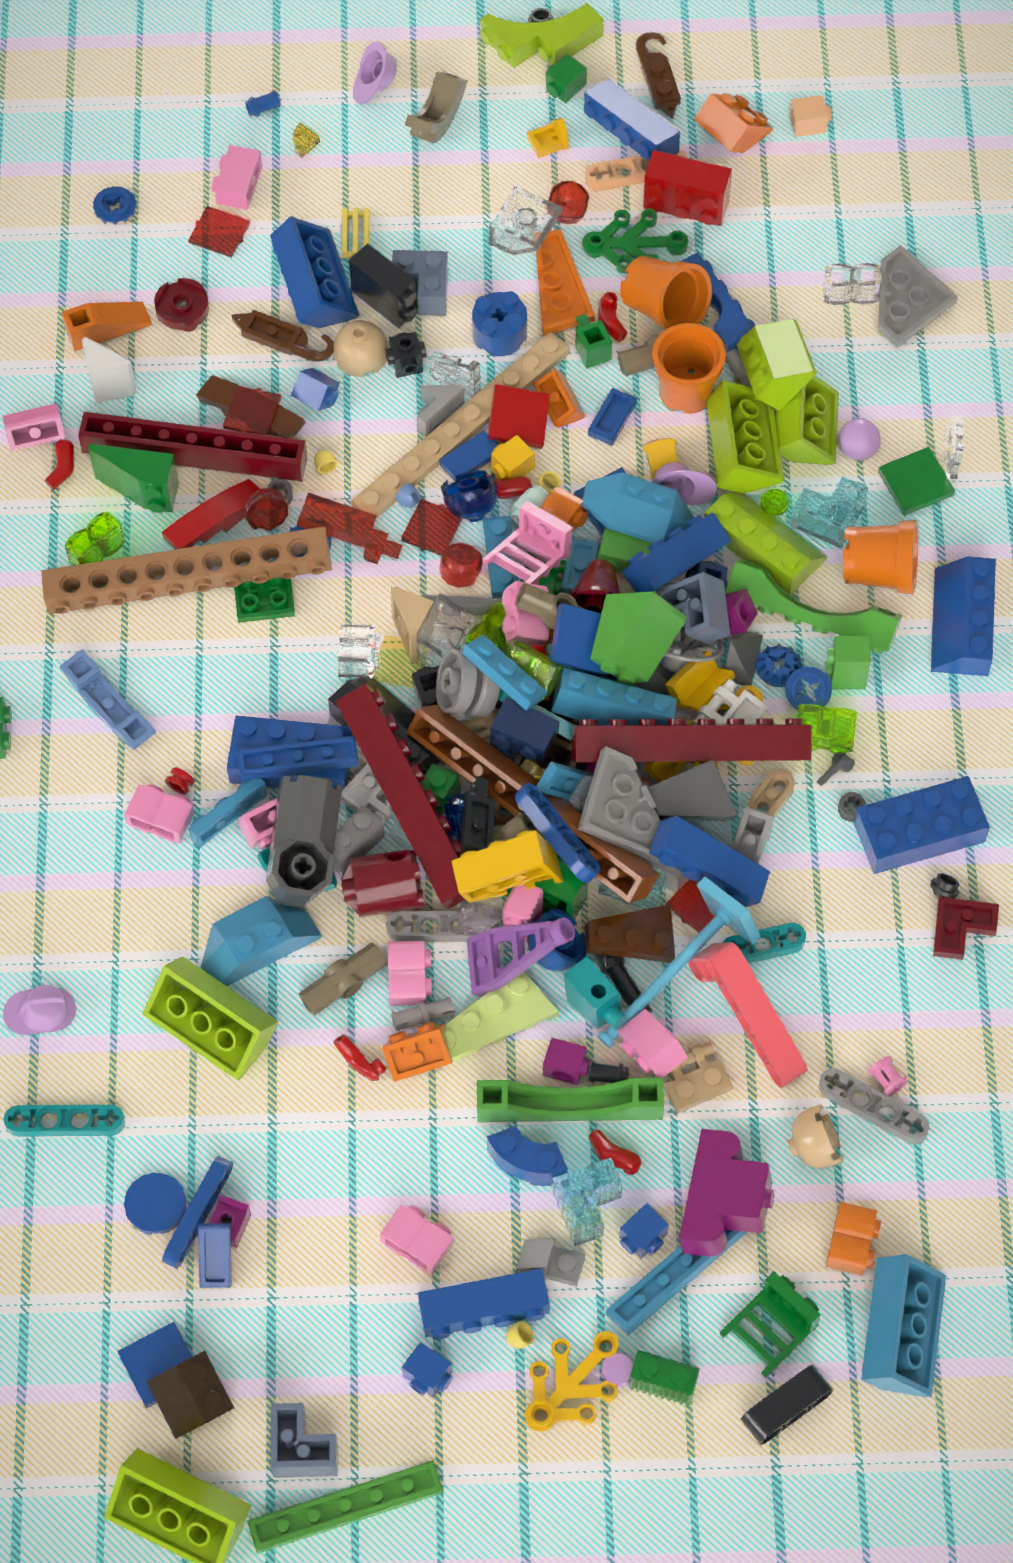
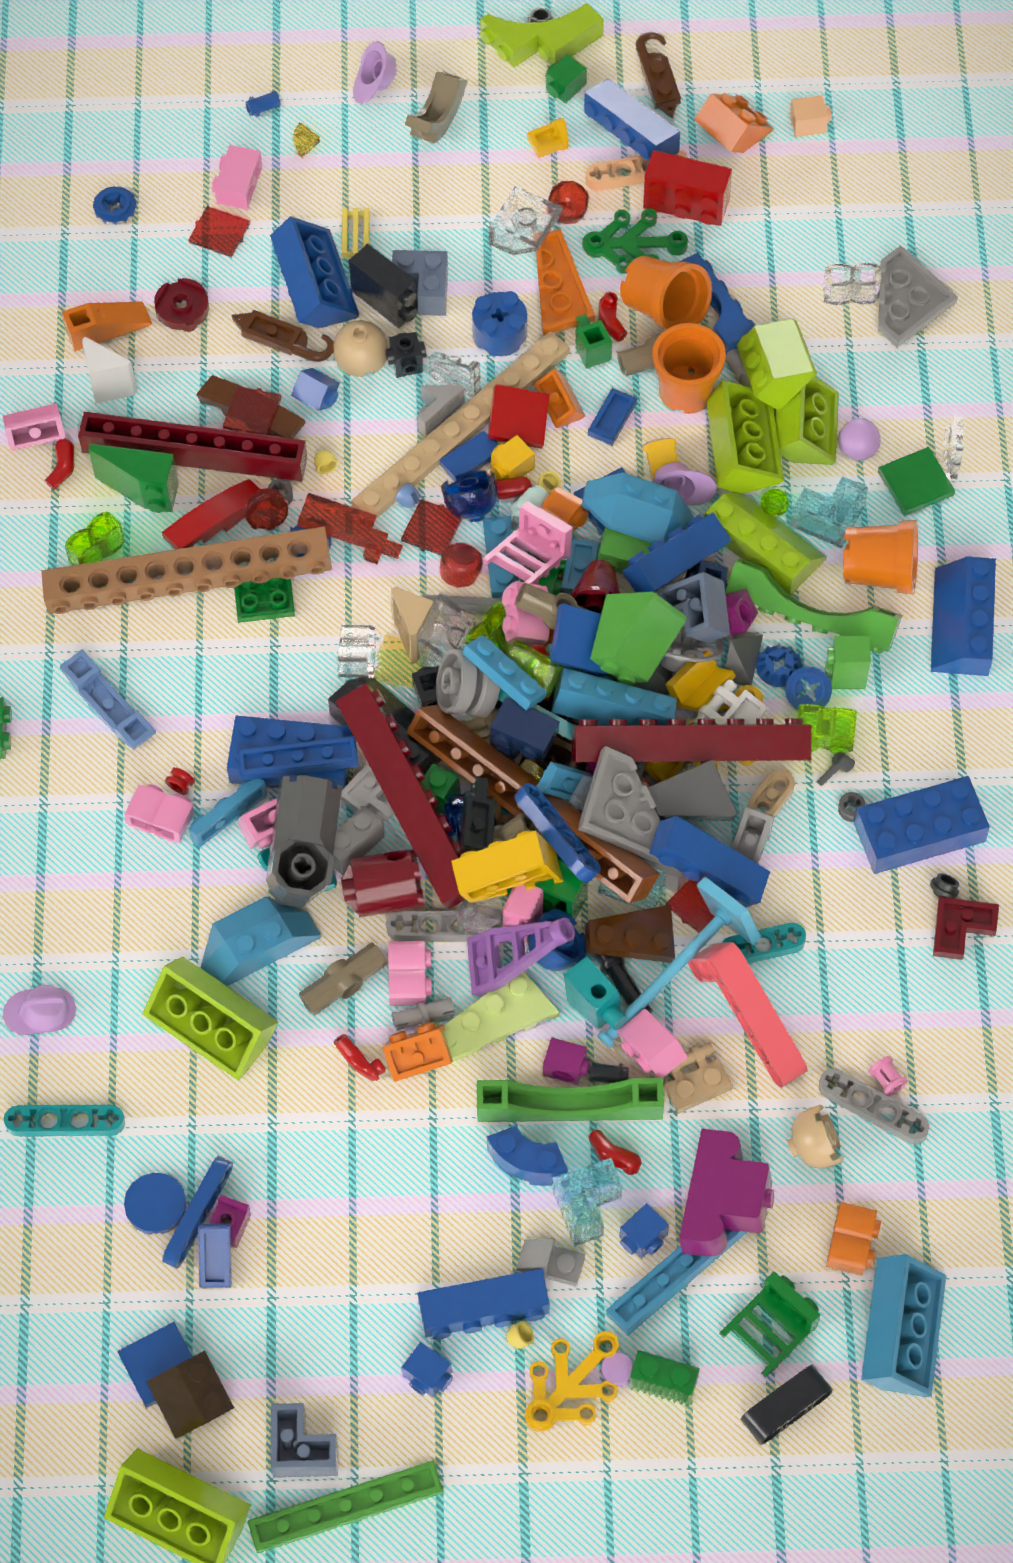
bright pink brick [380,1204,453,1275] -> none

